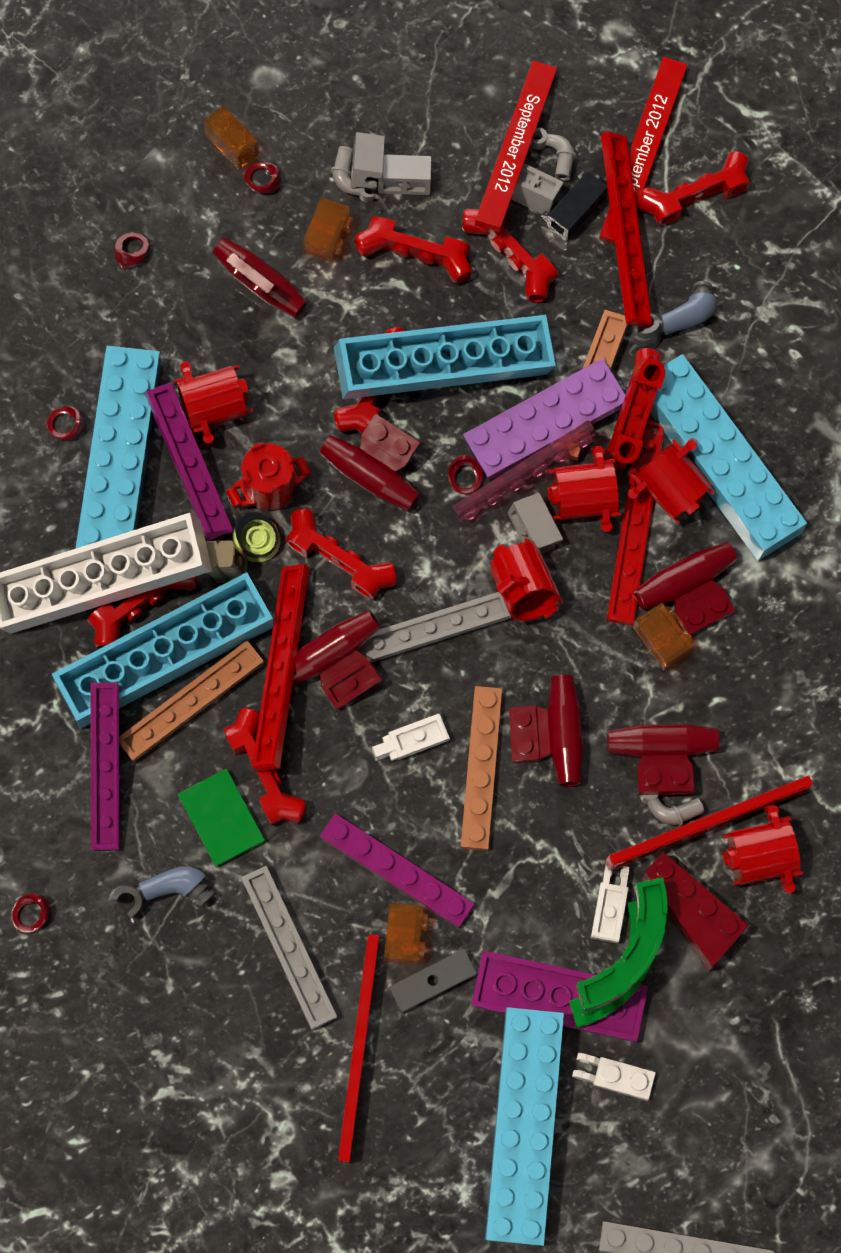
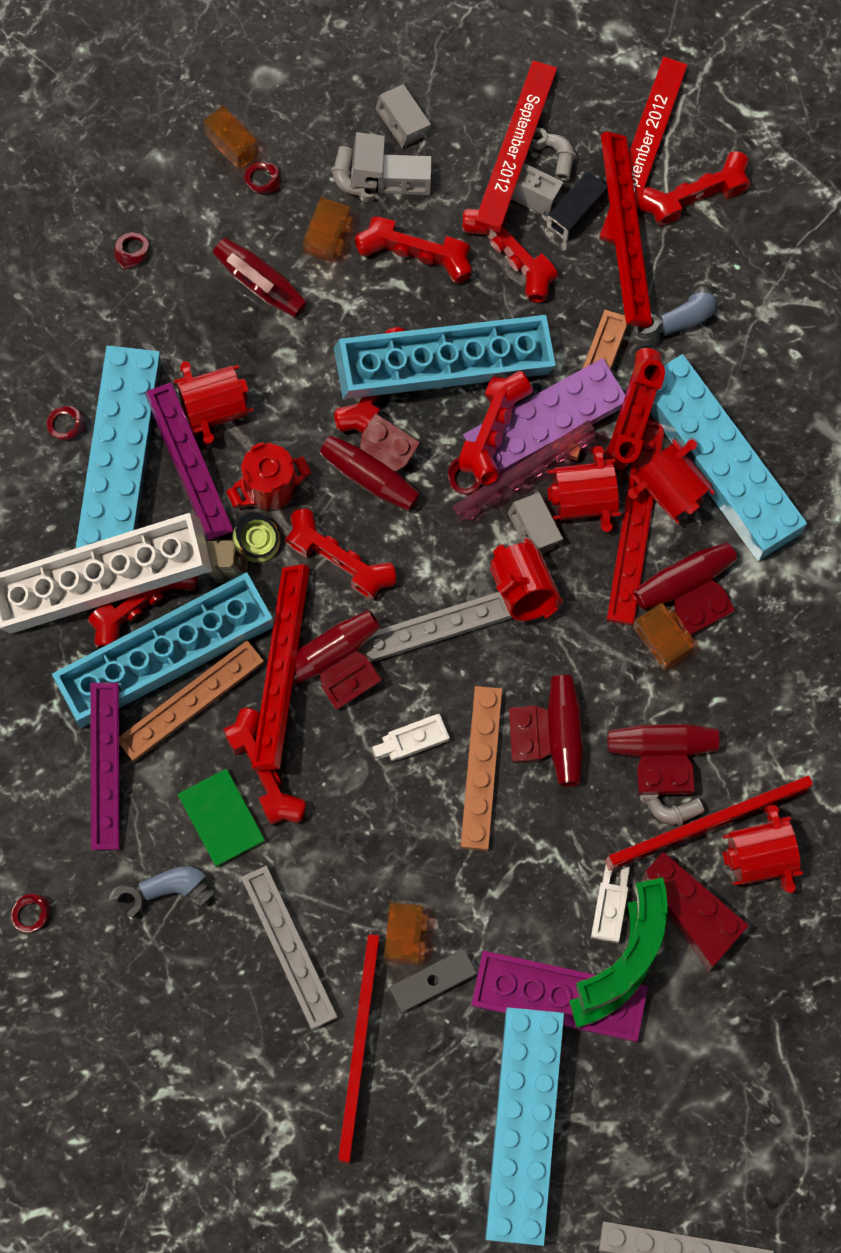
magenta plate [320,813,474,929] -> none
white hinge [572,1053,655,1101] -> none
none -> light grey hinge [375,84,431,149]
none -> red plate [459,371,533,485]

